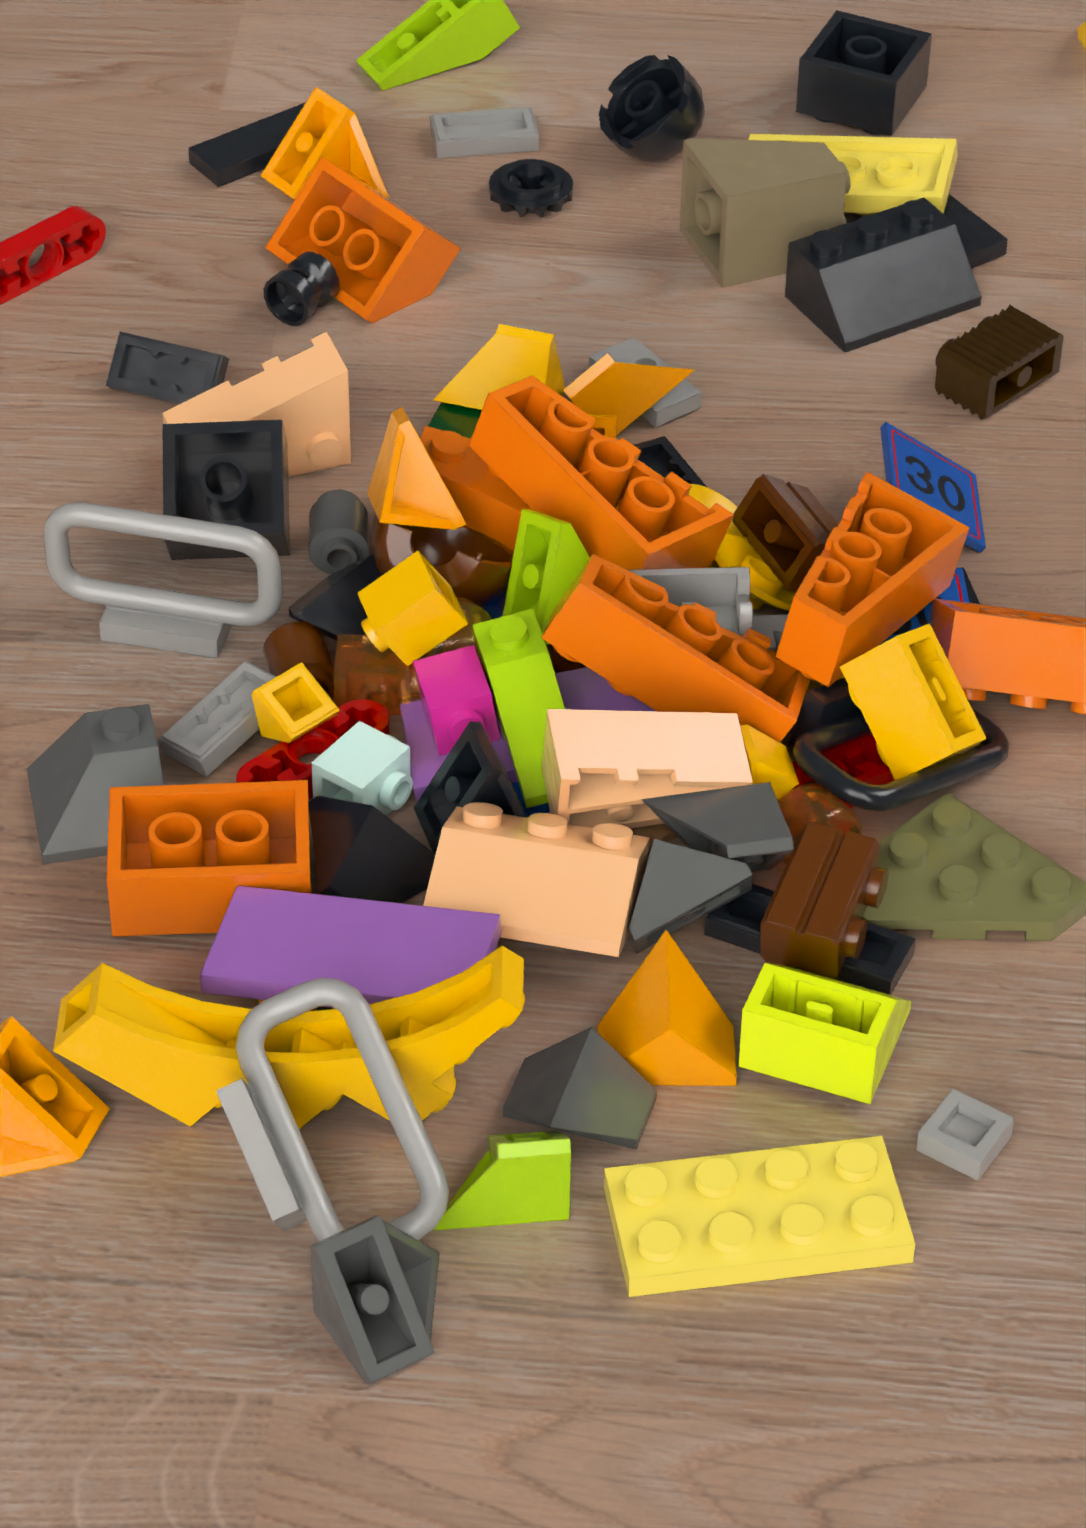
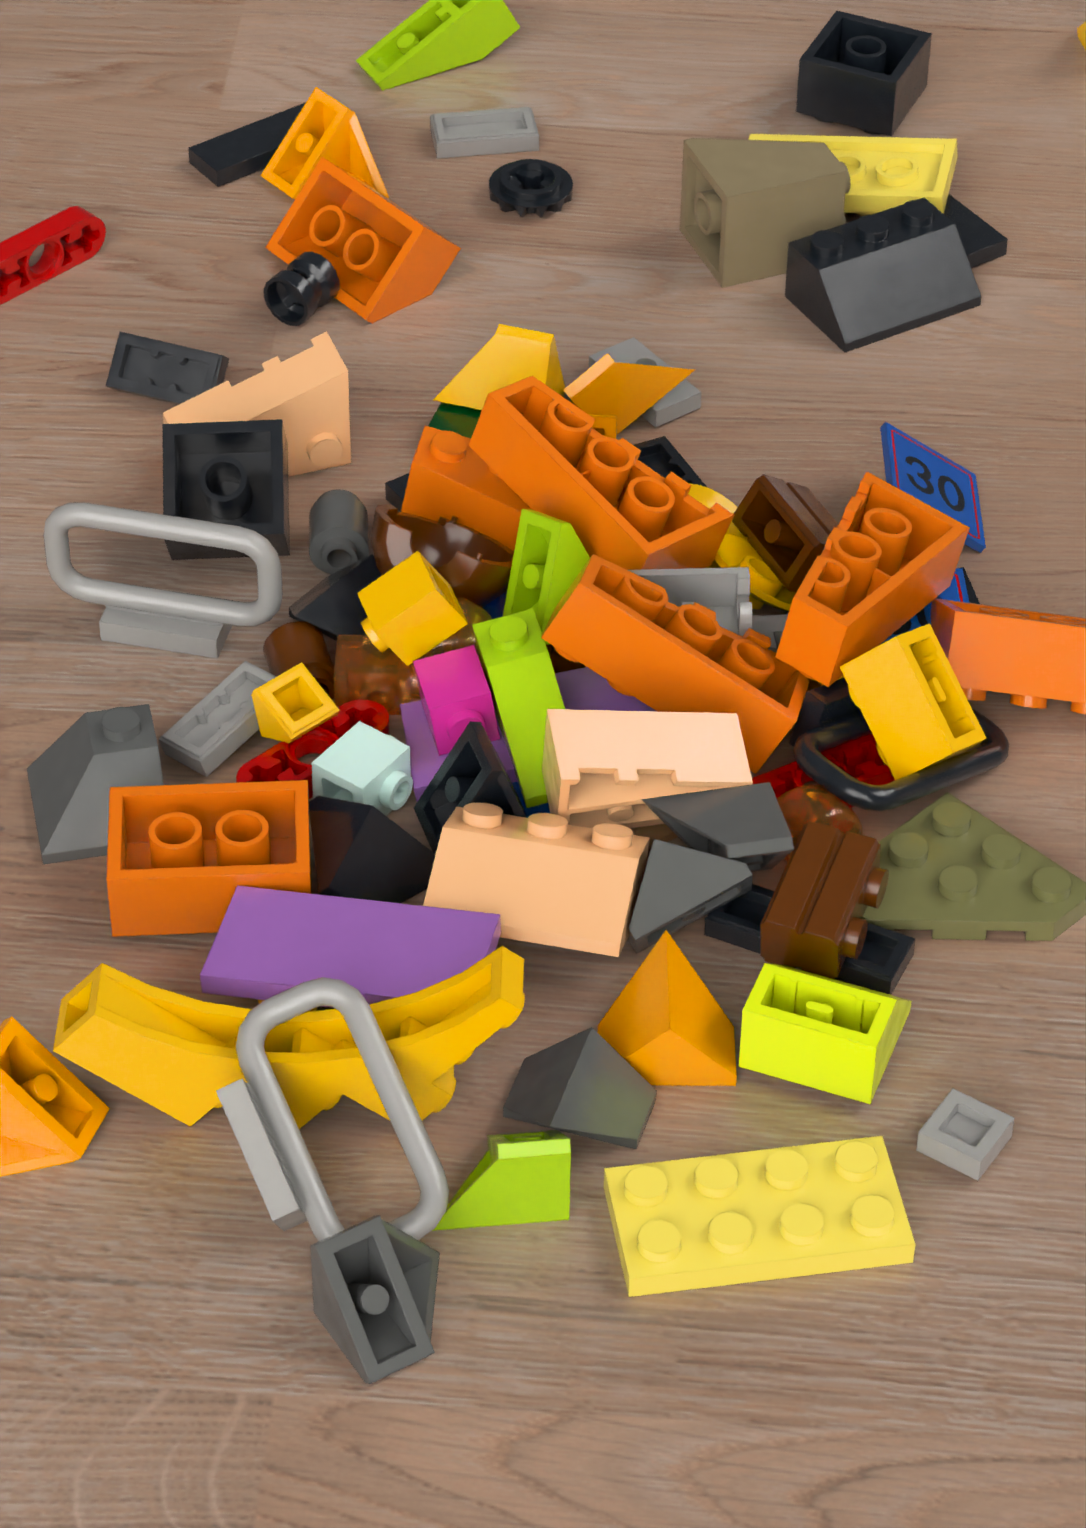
light orange slope [367,407,466,530] -> none
black cylinder [599,55,705,162] -> none
yellow slope [740,724,799,801] -> none
dark brown brick [935,304,1064,420] -> none

